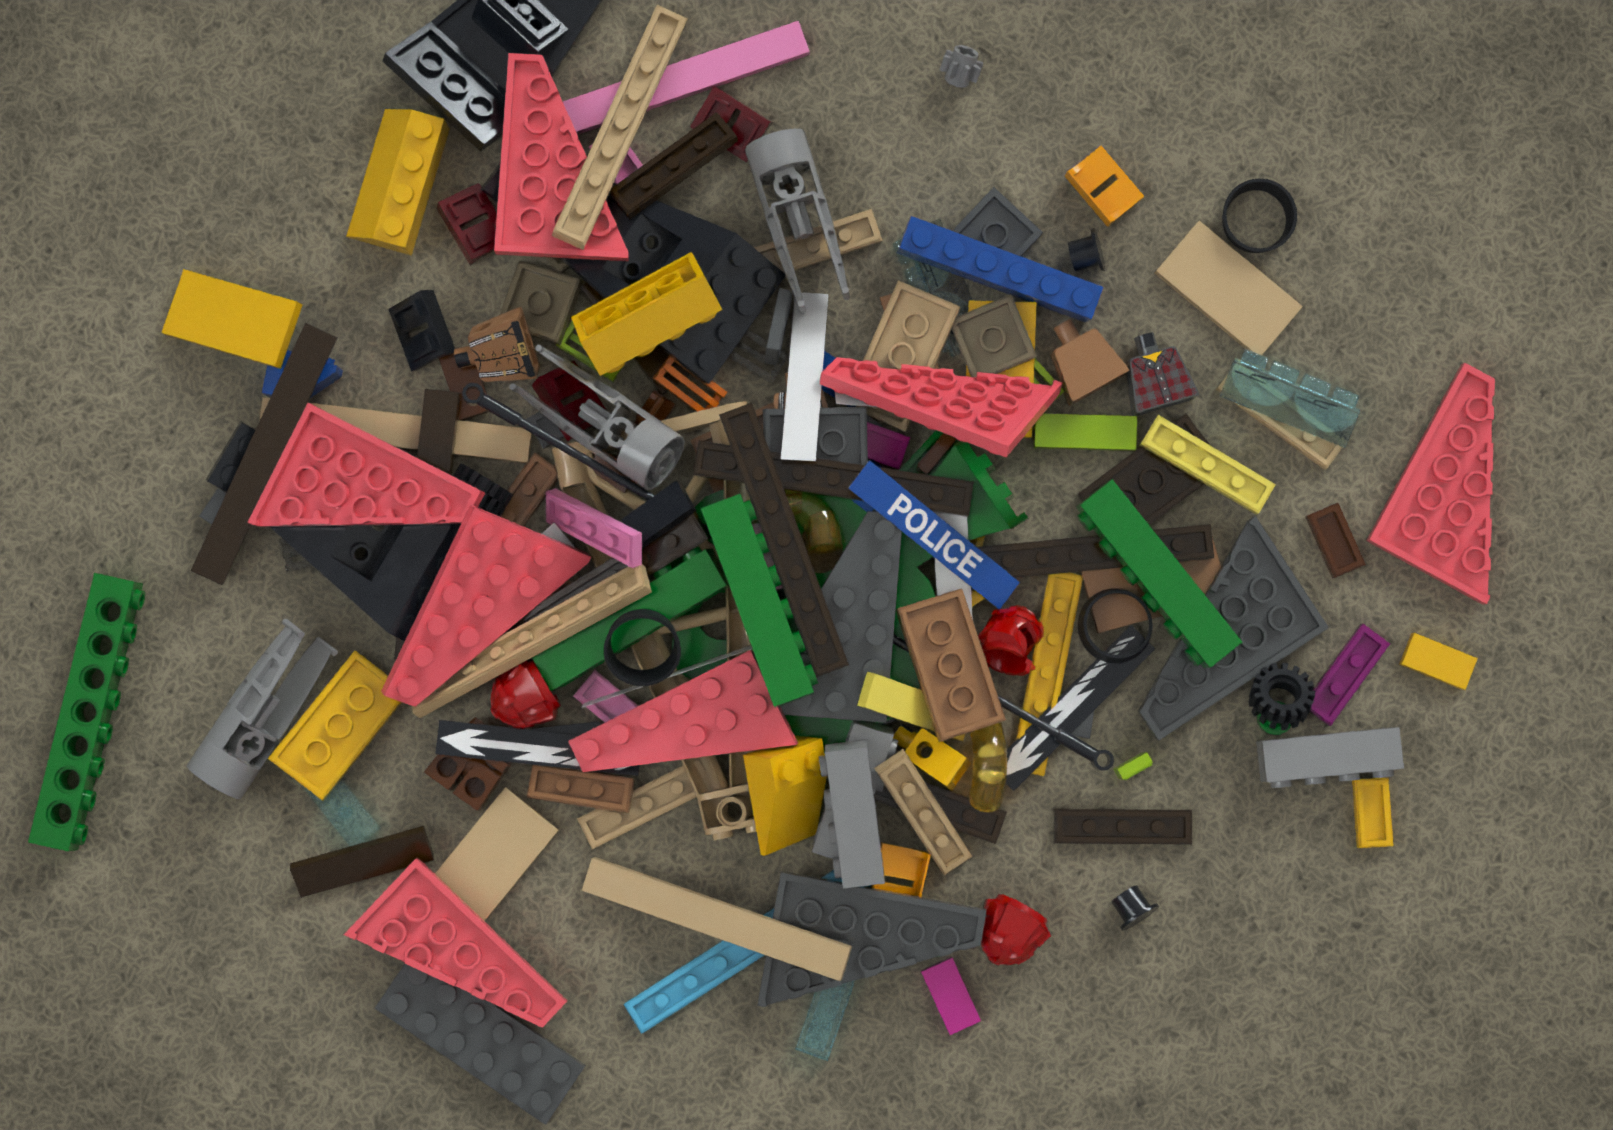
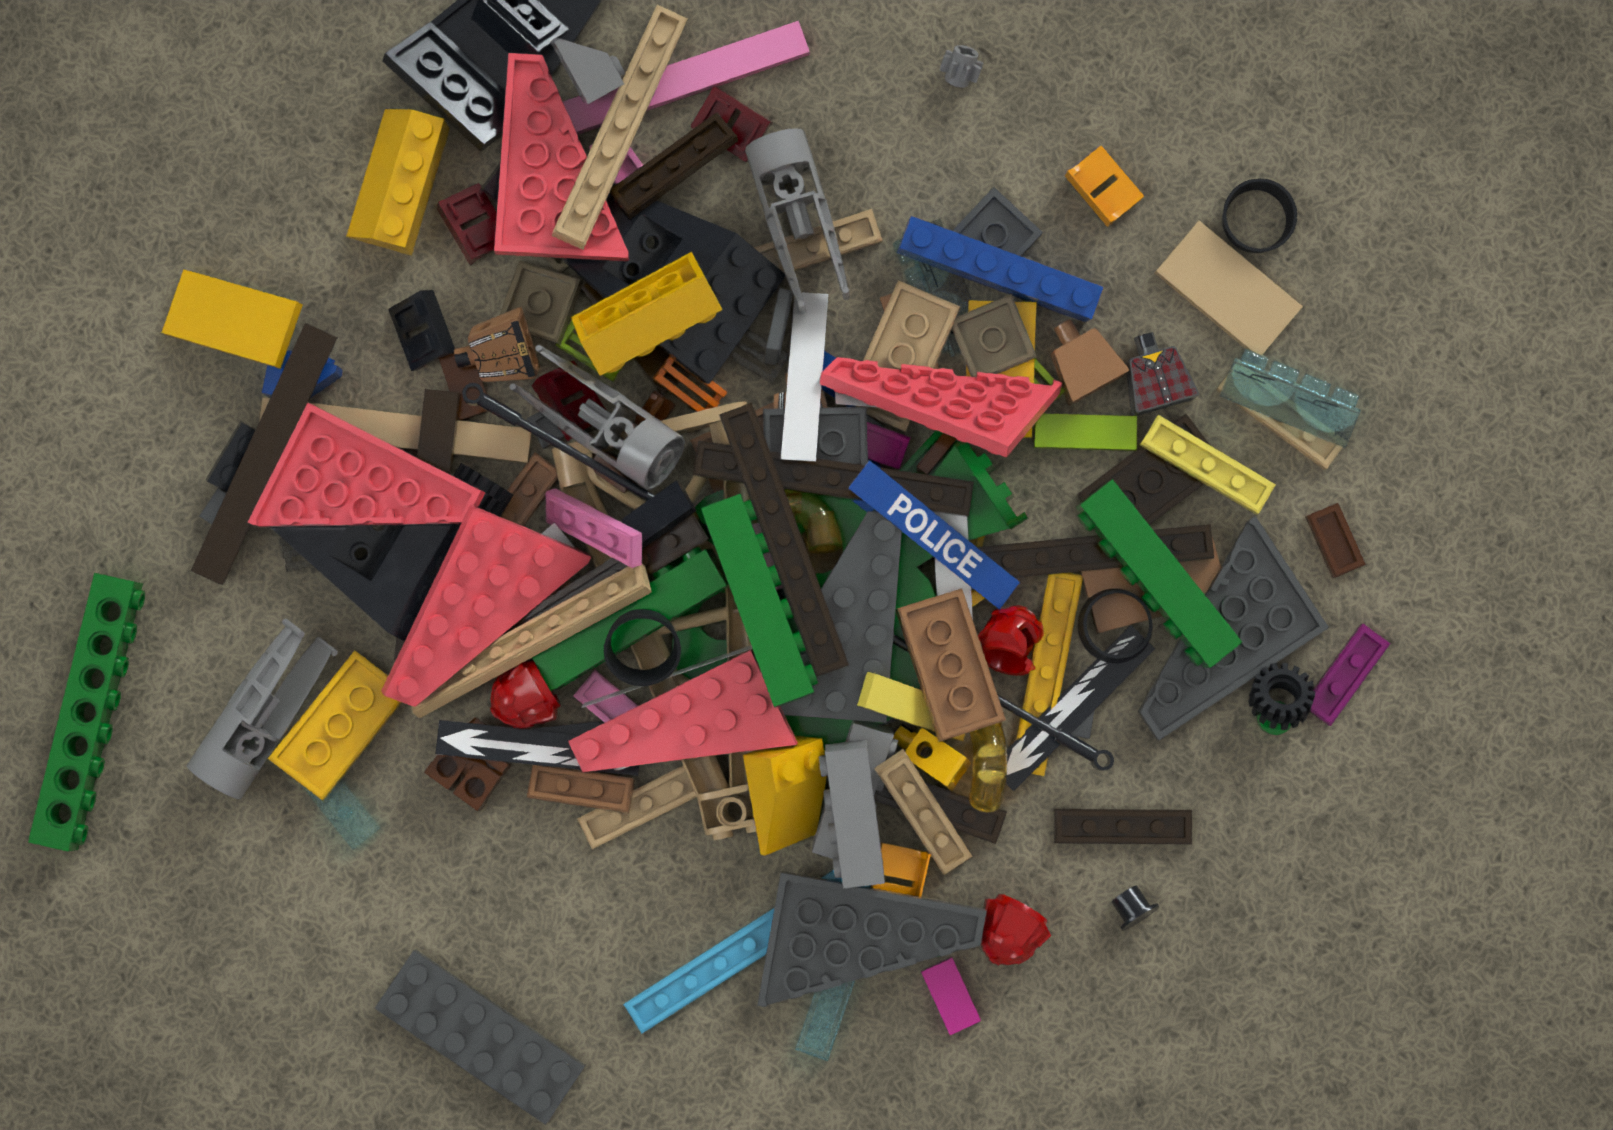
dark brown tile [290,826,434,898] -> none
coral wing [344,858,568,1028] -> none
tan tile [435,787,559,921] -> none
tan tile [582,857,852,981] -> none
black piece [1068,228,1105,271] -> none
lime tile [1113,752,1153,780] -> none
light grey brick [1256,727,1404,788] -> none
yellow tile [1352,777,1393,848] -> none
coral wing [1366,363,1495,605] -> none
yellow tile [1399,633,1478,690] -> none
none -> light grey slope [550,38,625,104]

